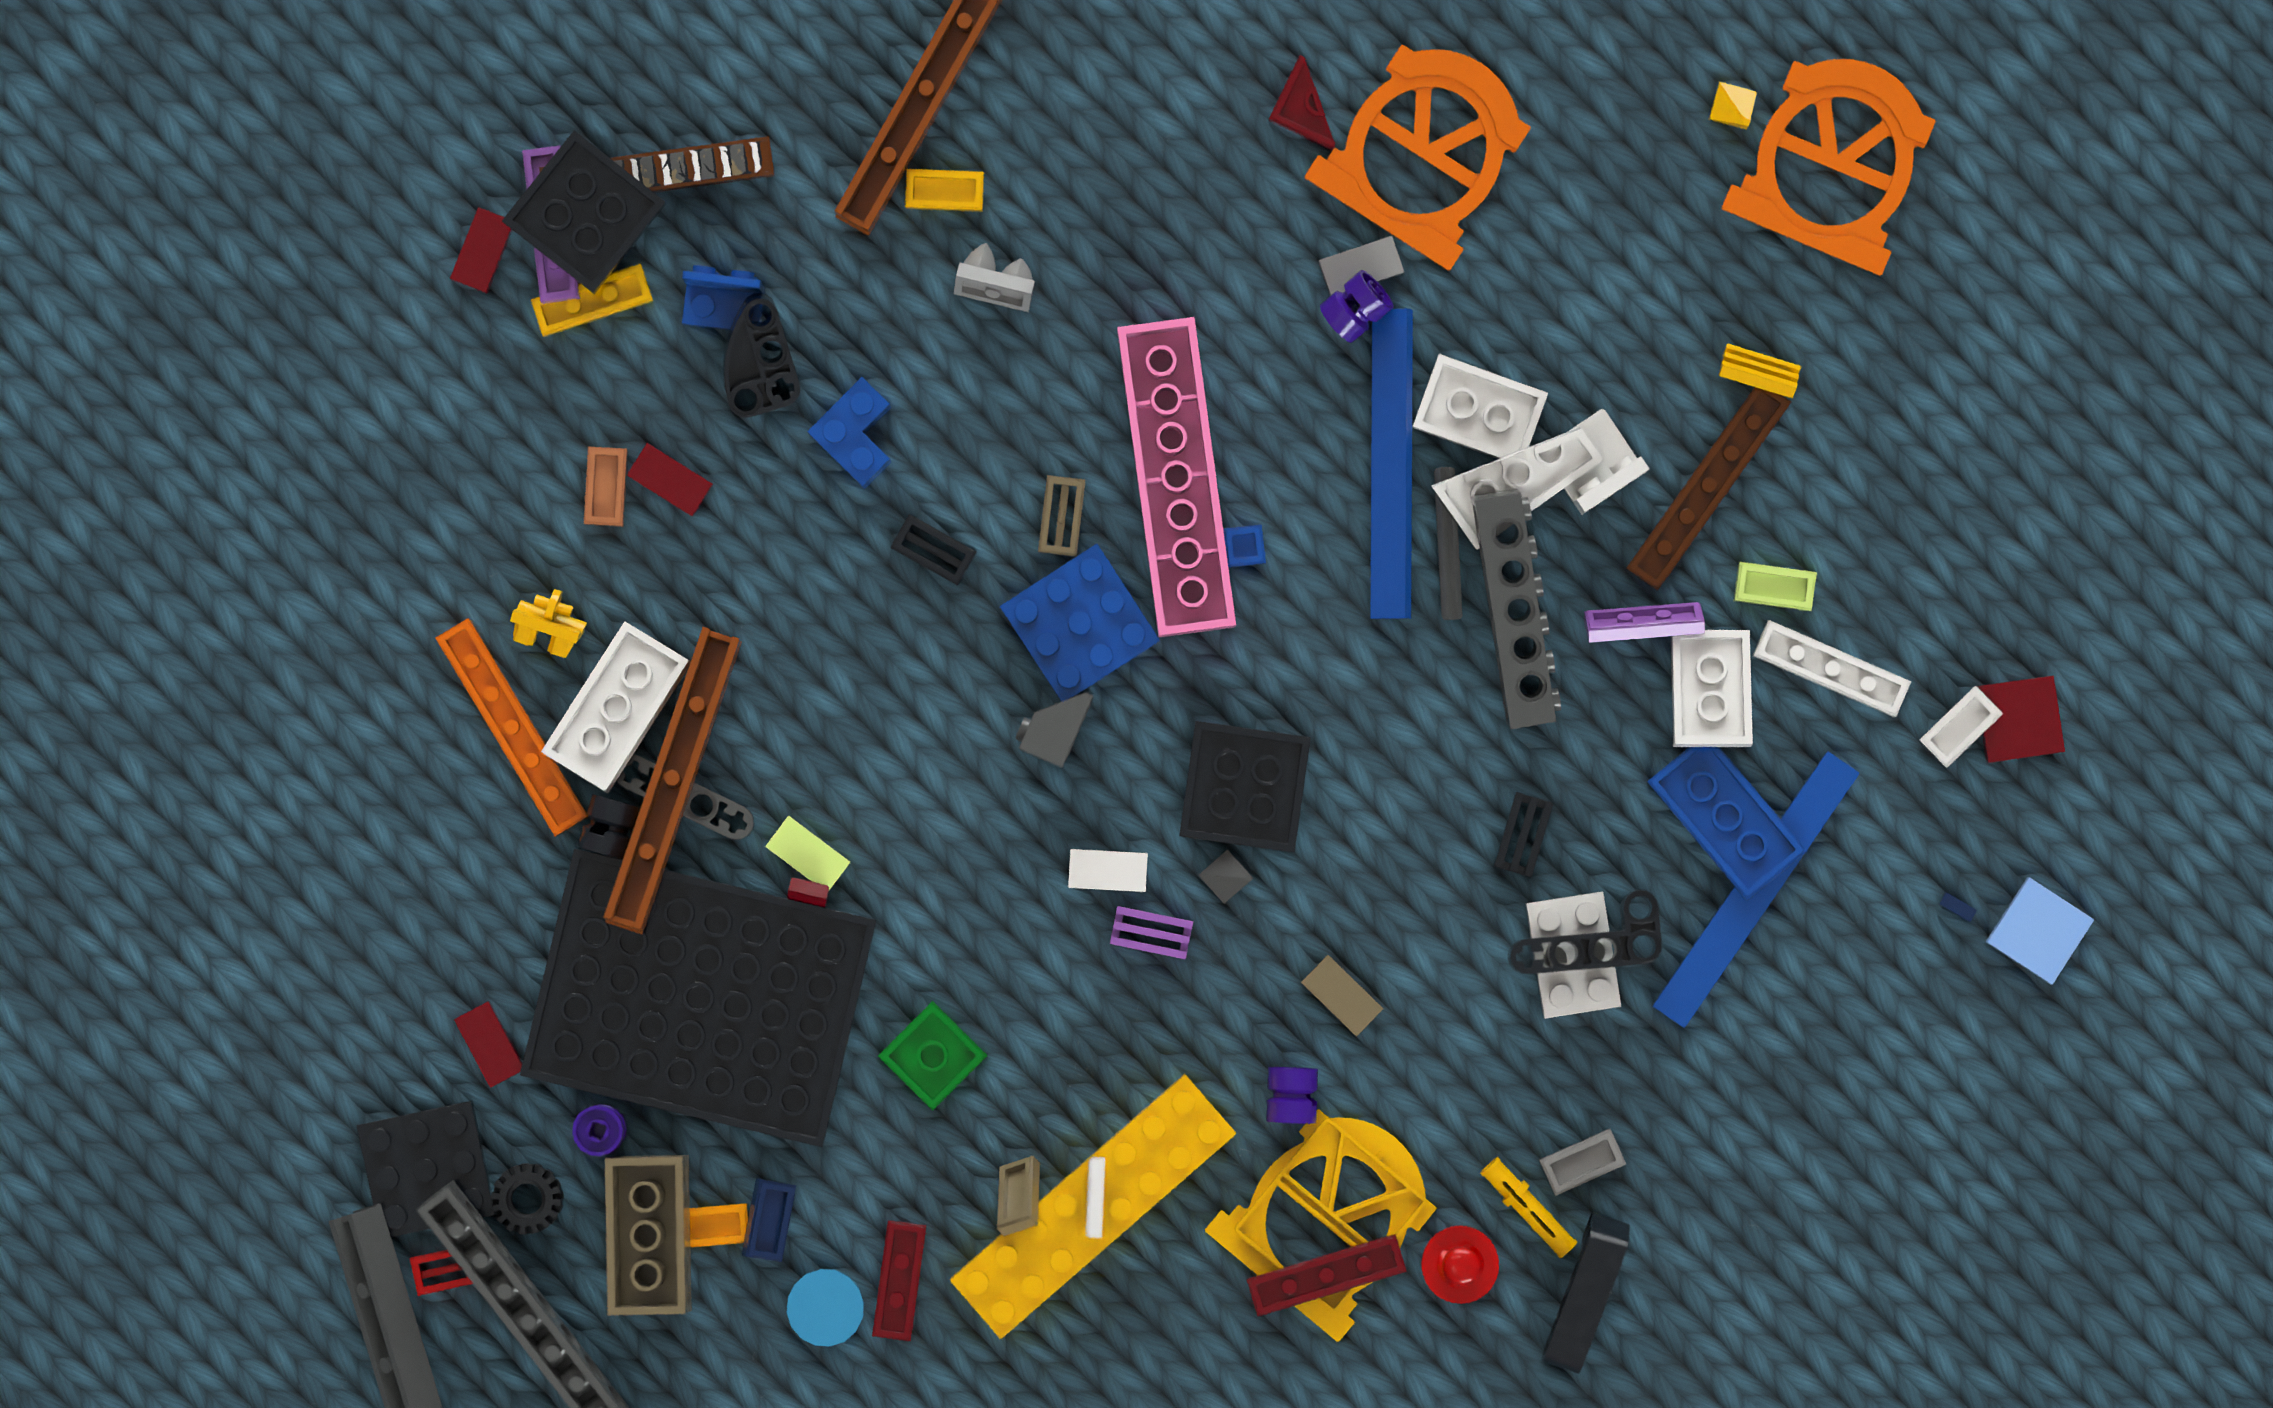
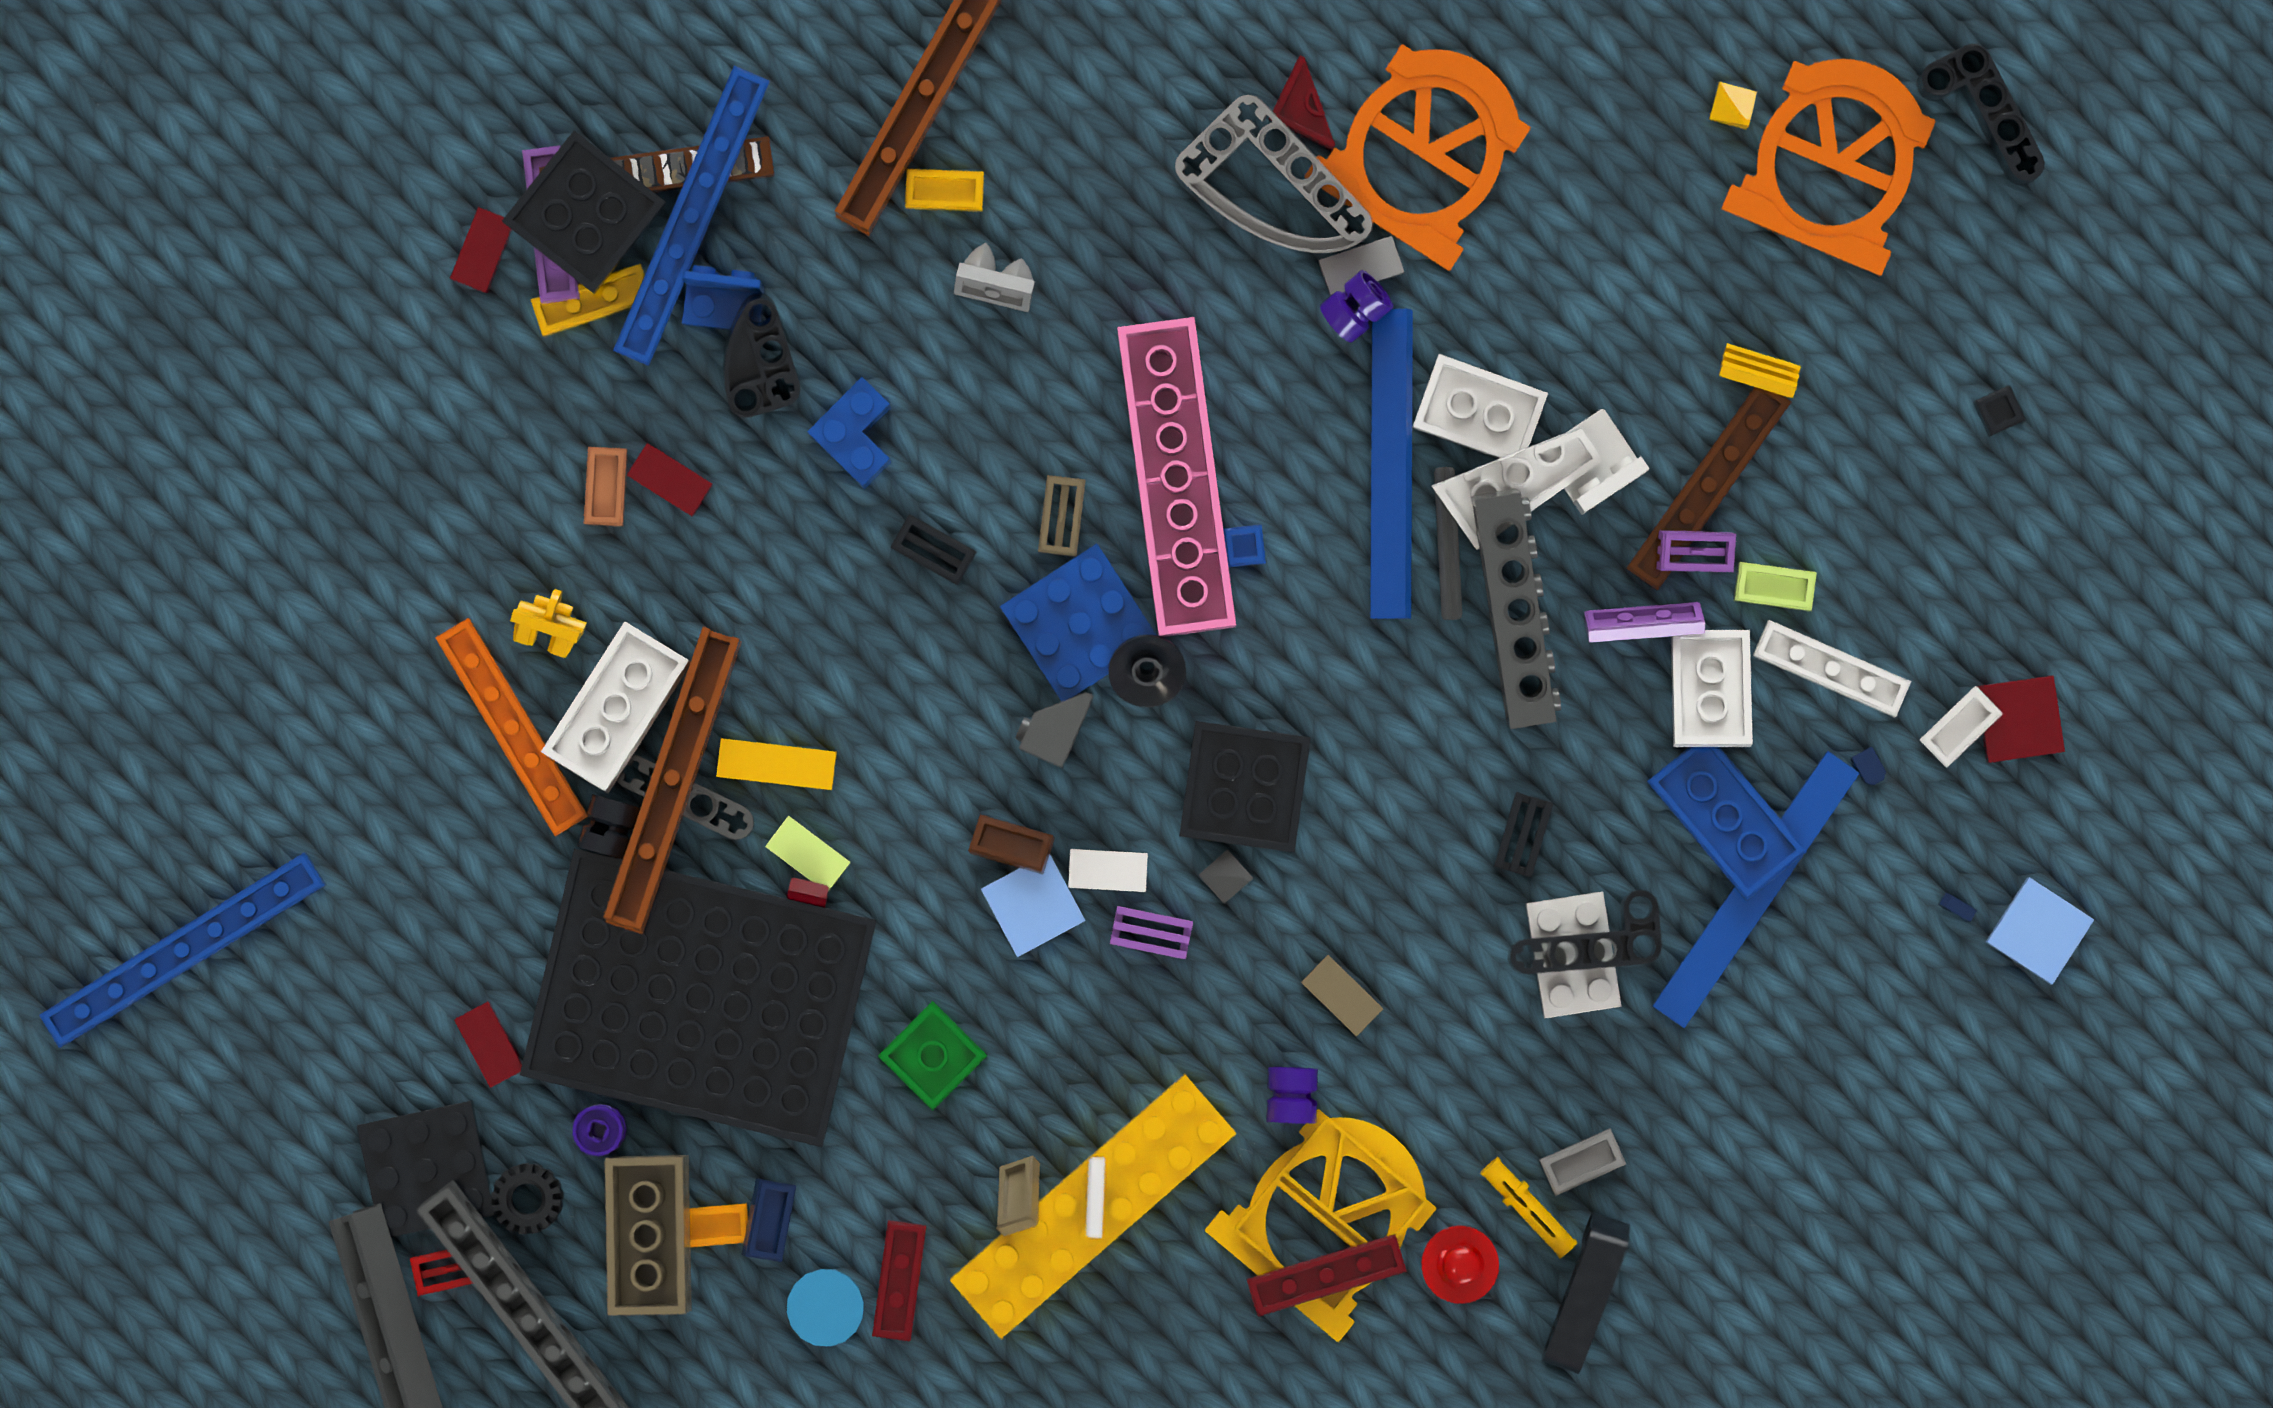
none -> blue tile [39,852,326,1048]
none -> blue tile [613,65,770,366]
none -> yellow tile [716,738,837,790]
none -> reddish brown tile [968,814,1055,874]
none -> light blue tile [981,855,1086,957]
none -> black dish [1108,635,1186,707]
none -> light grey beam [1175,95,1373,253]
none -> medium lavender tile [1656,530,1736,572]
none -> dark blue piece [1850,746,1886,785]
none -> black beam [1917,44,2045,186]
none -> black tile [1973,385,2026,437]

